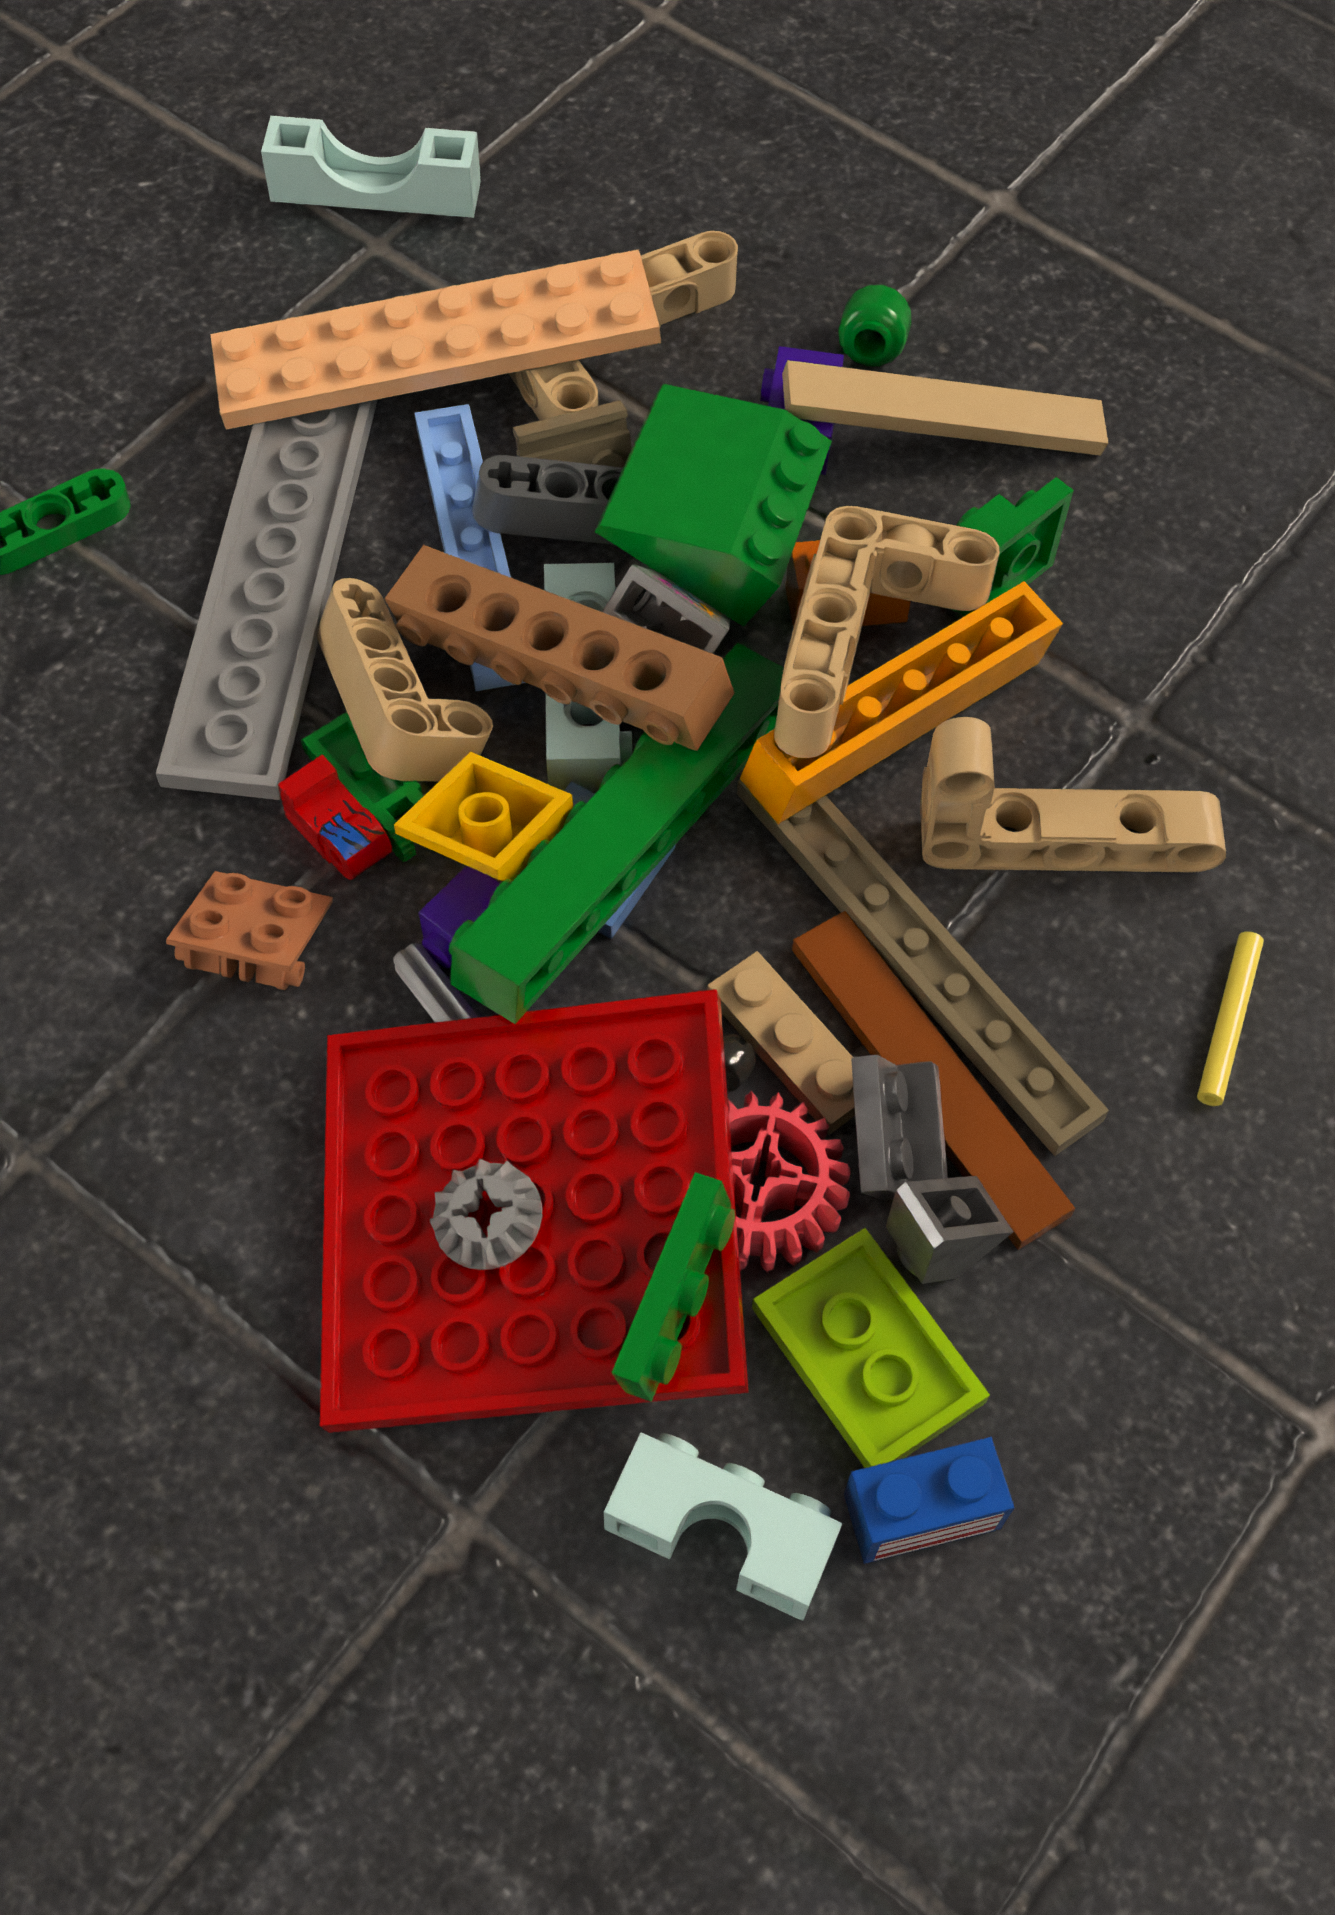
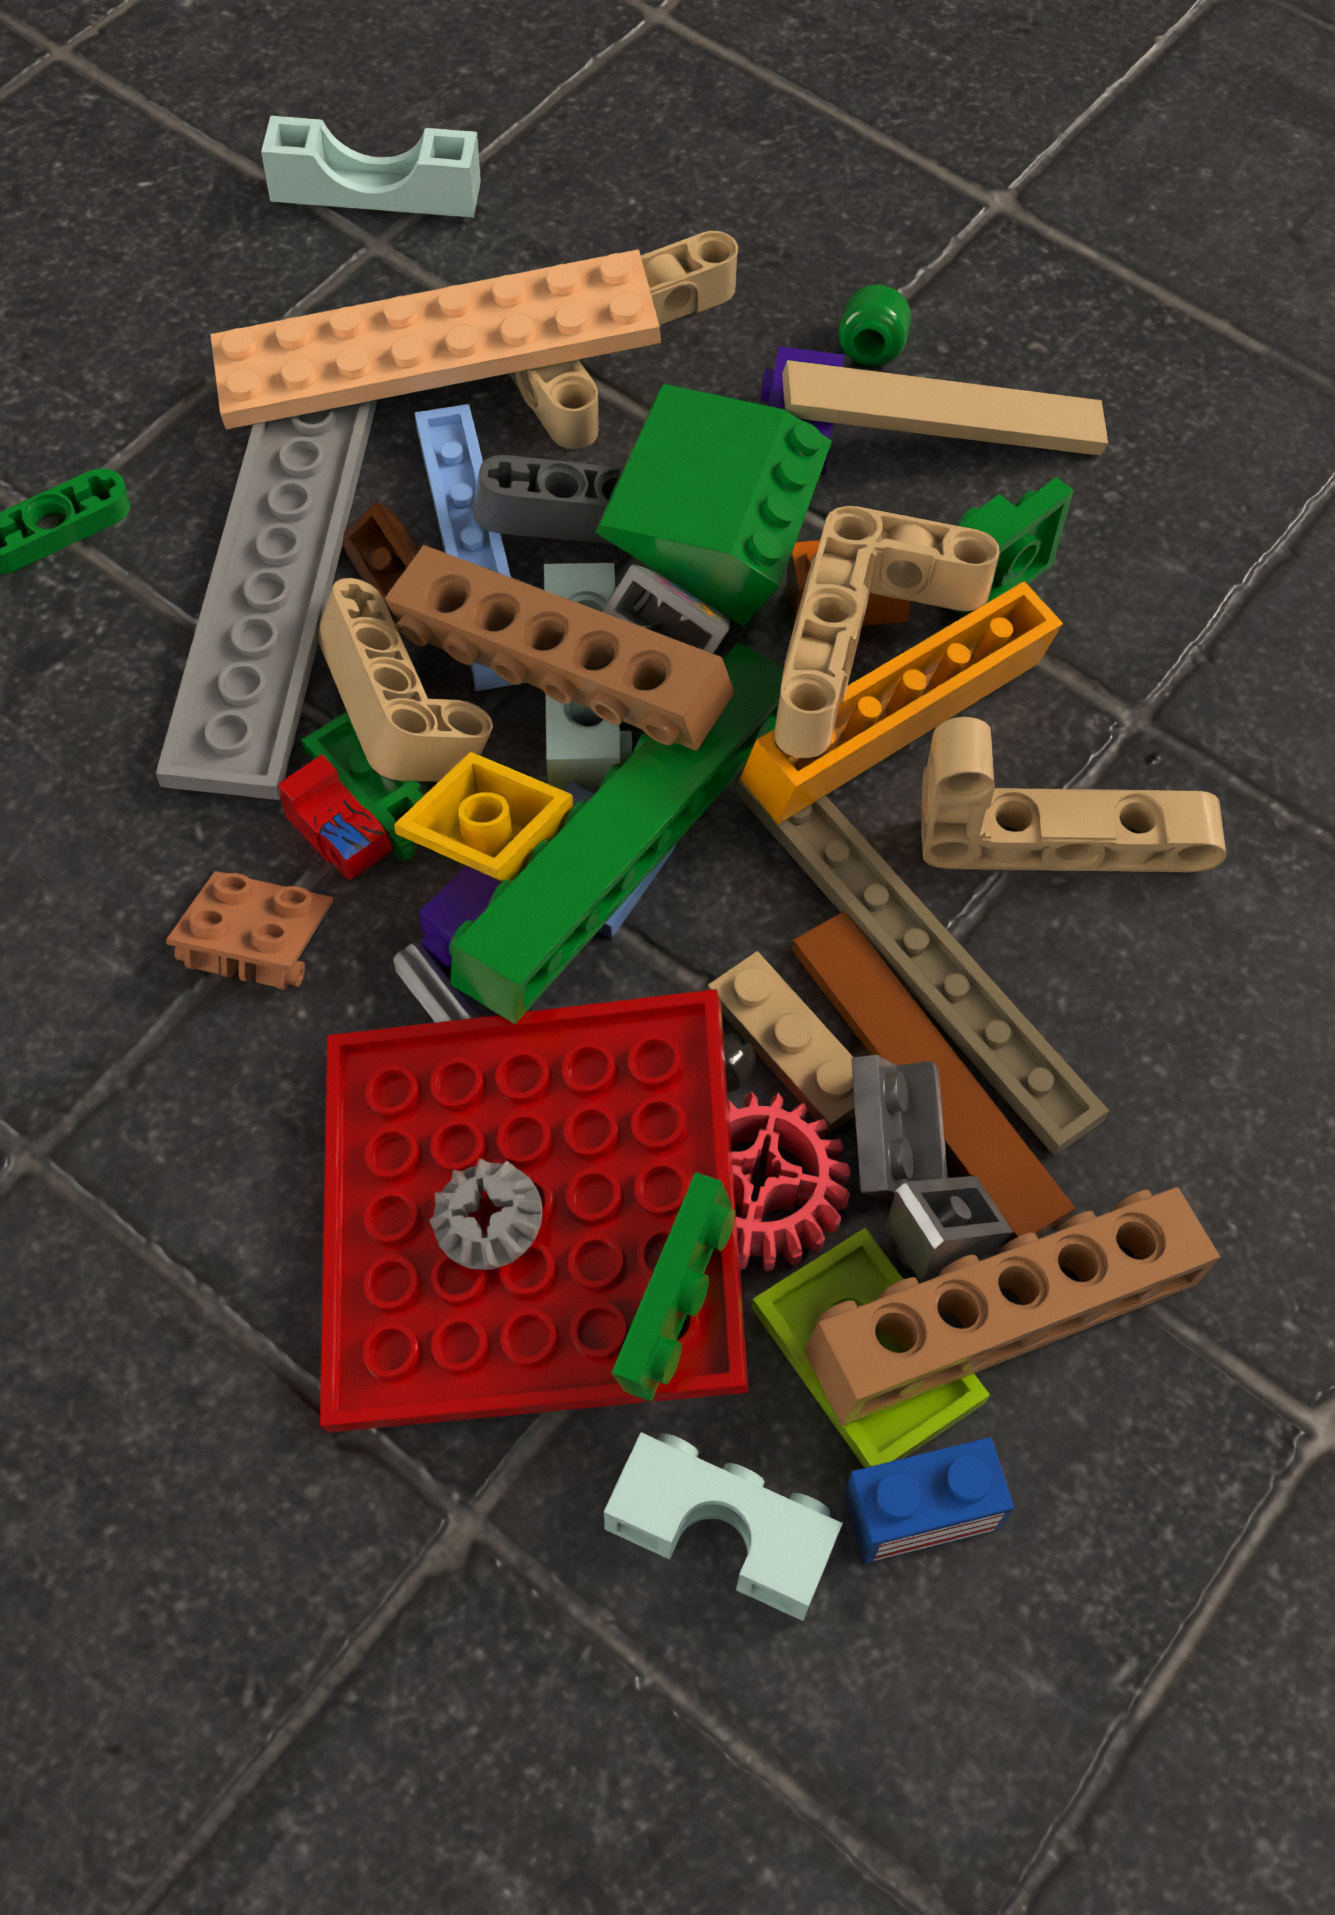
dark tan plate [512,400,632,468] -> none
light yellow piece [1197,932,1264,1106] -> none
none -> reddish brown slope [342,502,421,620]
none -> medium nougat brick [804,1187,1220,1426]

